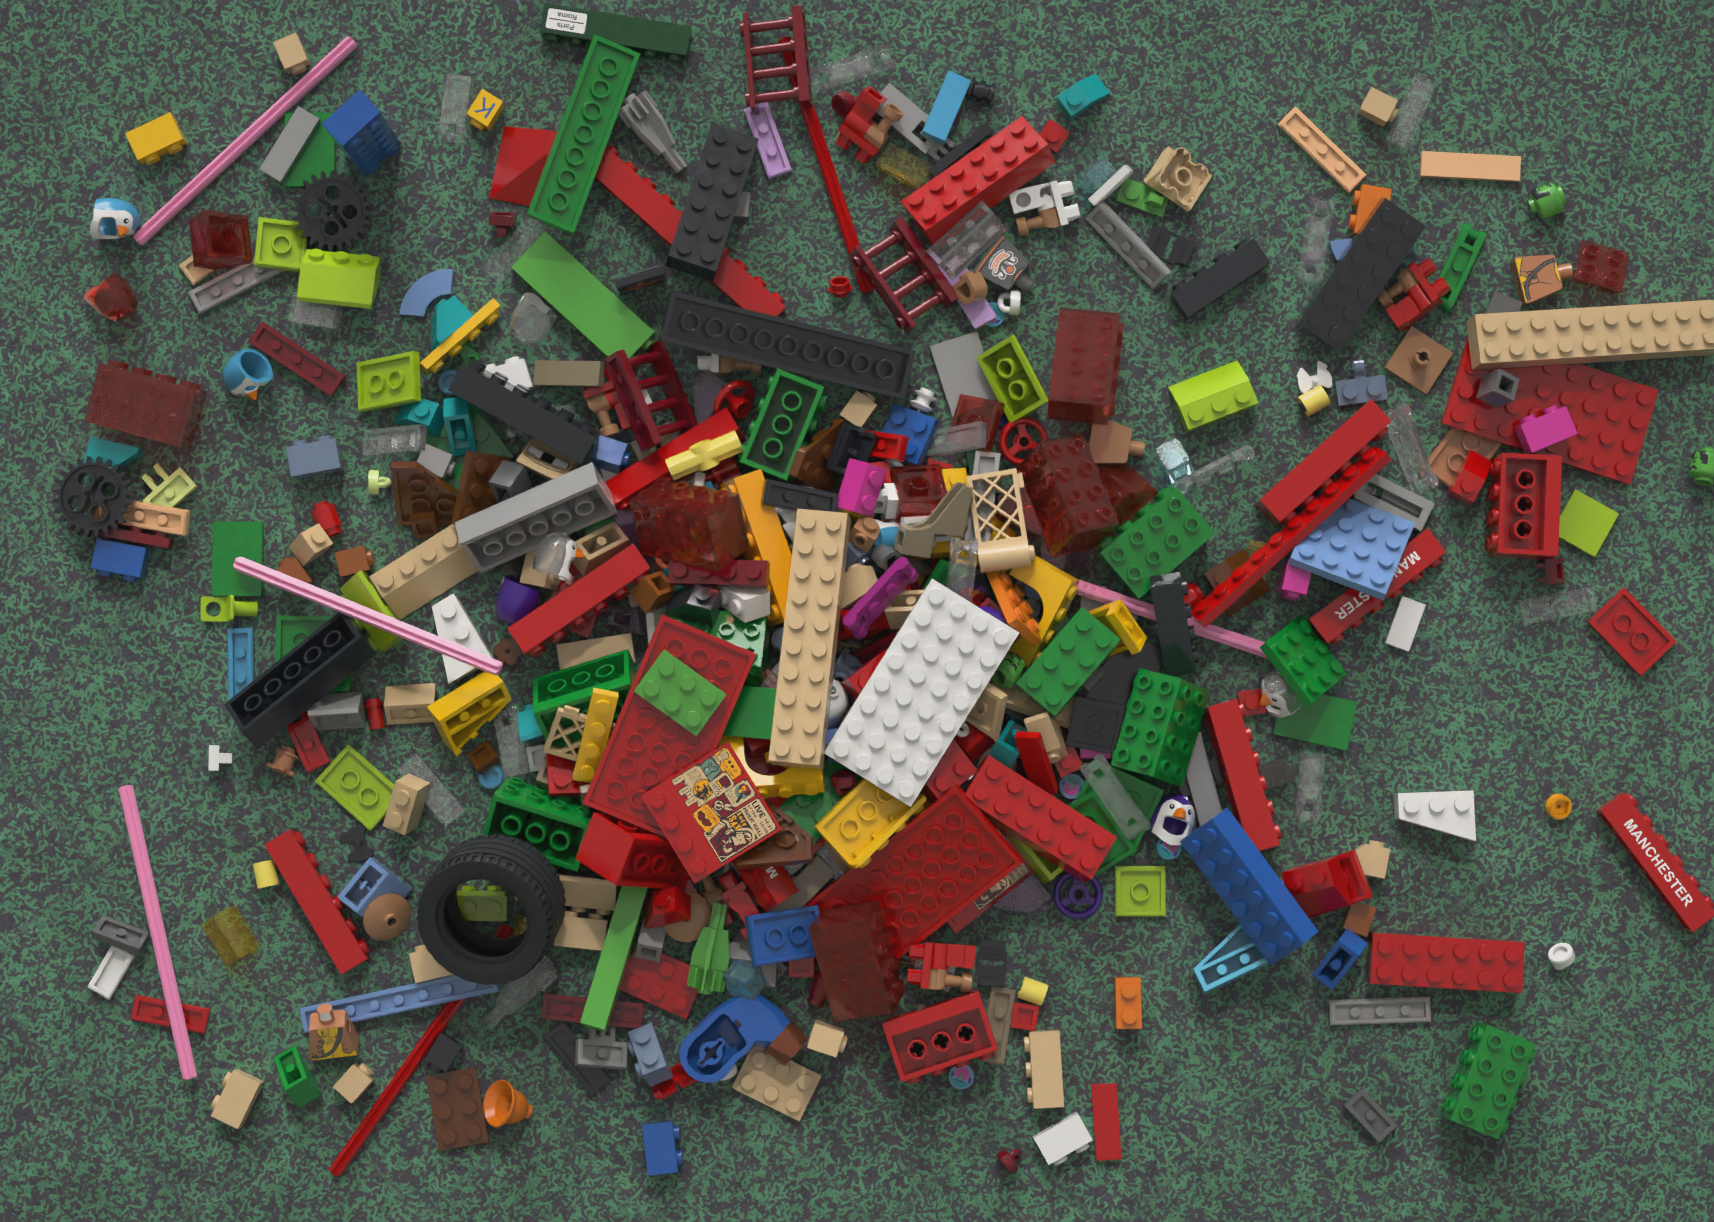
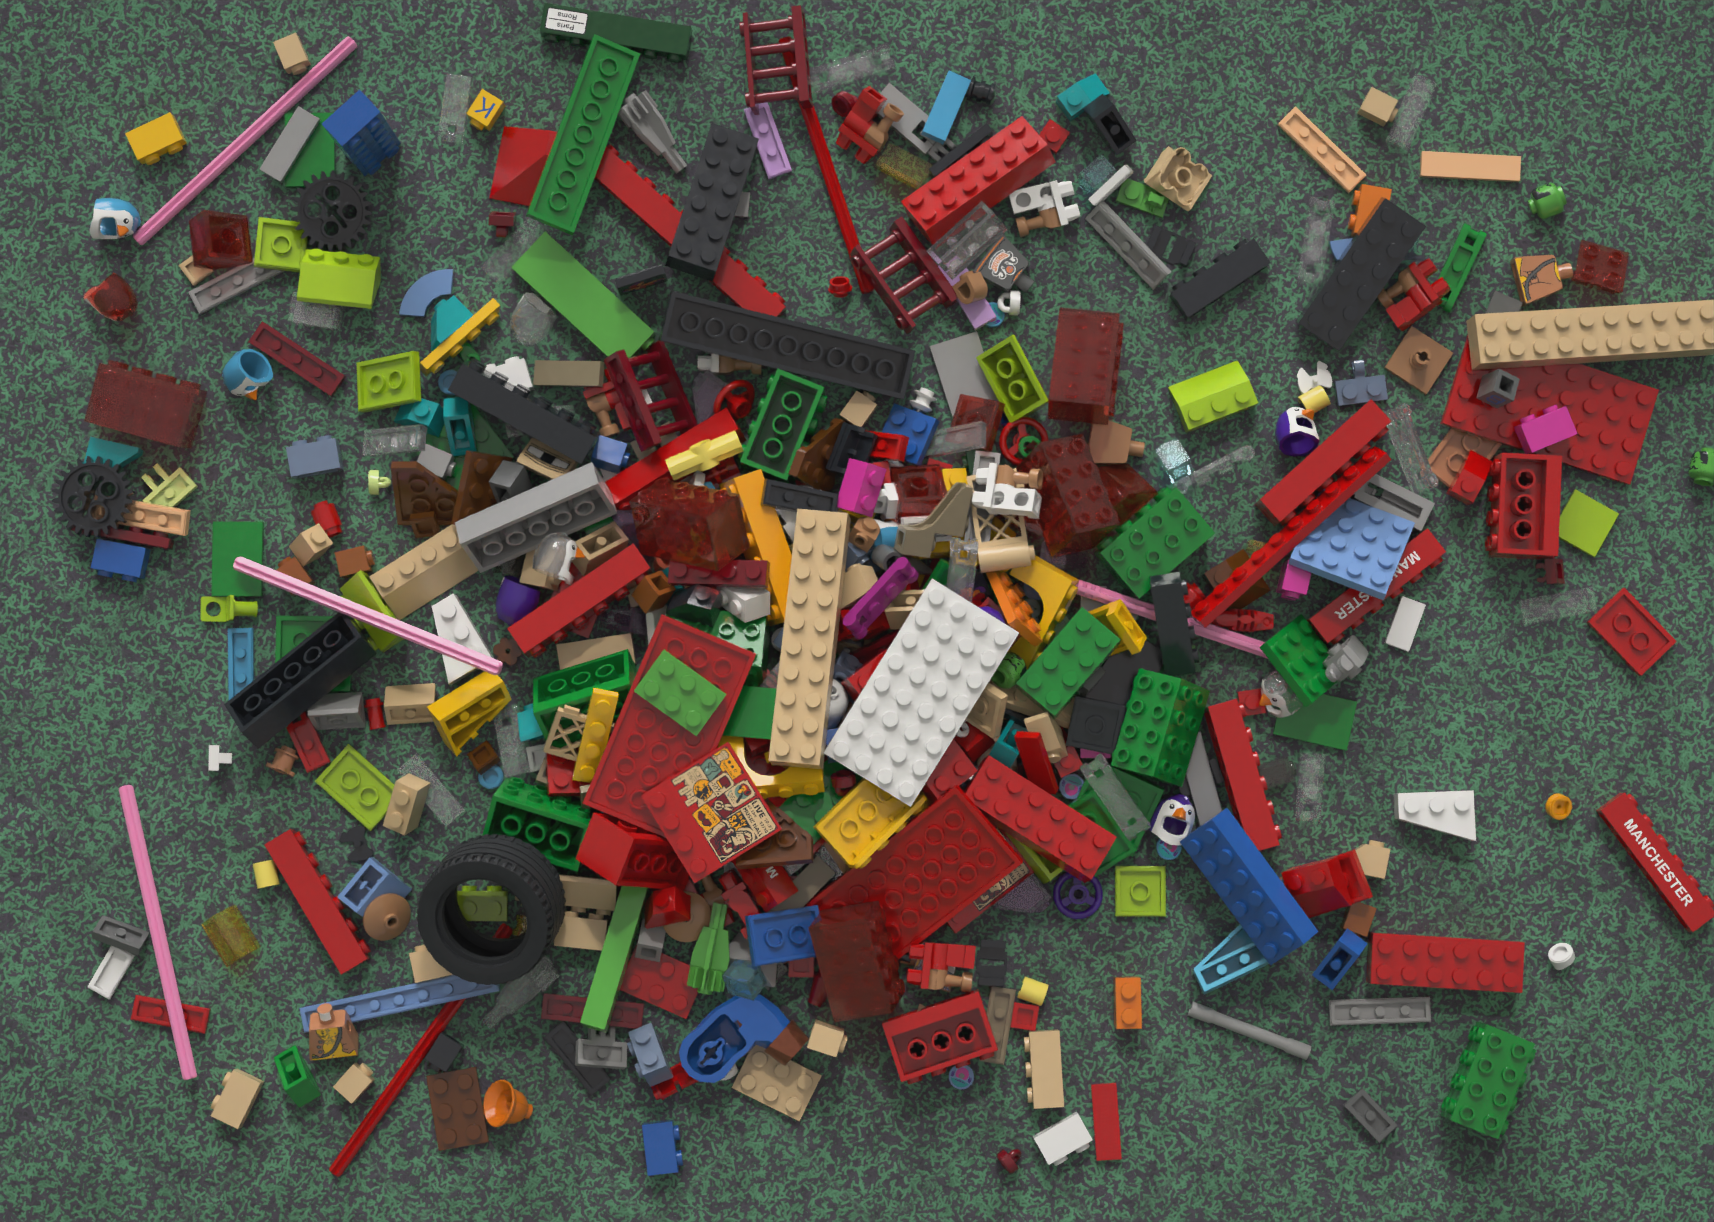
none -> white hips [972,463,1043,519]
none -> green bush [1018,436,1042,458]
none -> black brick [1083,94,1137,155]
none -> light grey piece [1188,1002,1311,1060]
none -> red hinge [1210,608,1274,632]
none -> dark purple piece [1275,407,1319,457]
none -> light grey hinge [1322,635,1369,682]

